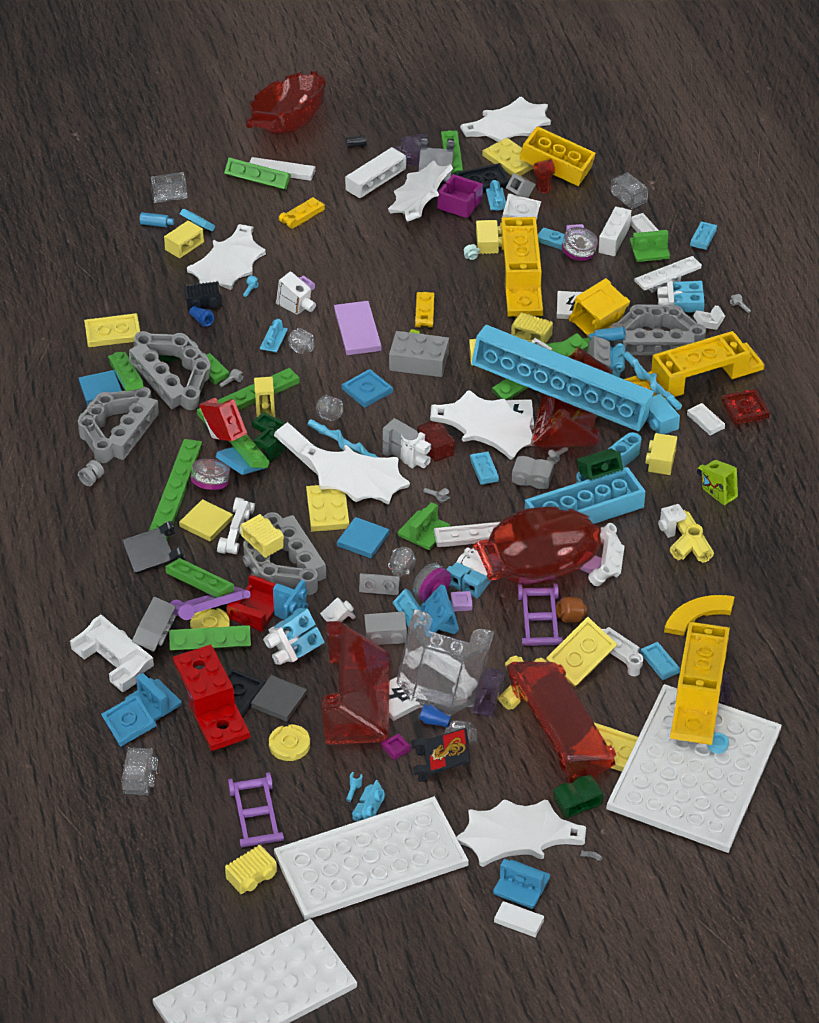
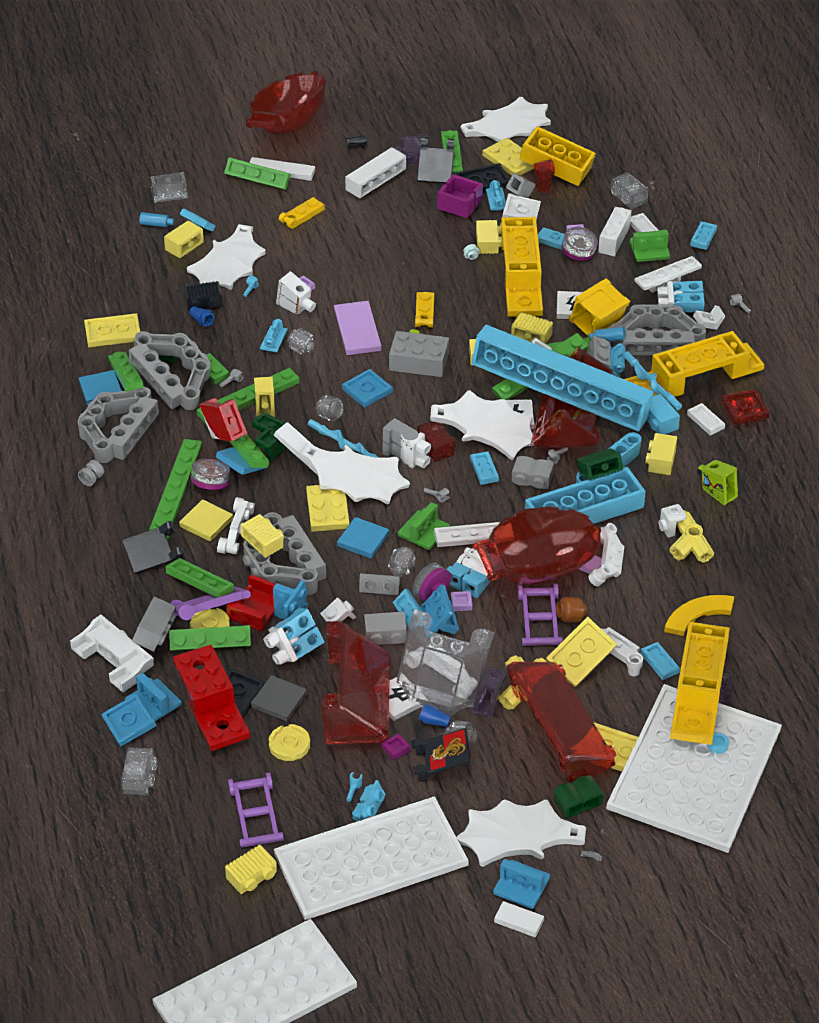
white animal [388,161,453,221] -> none

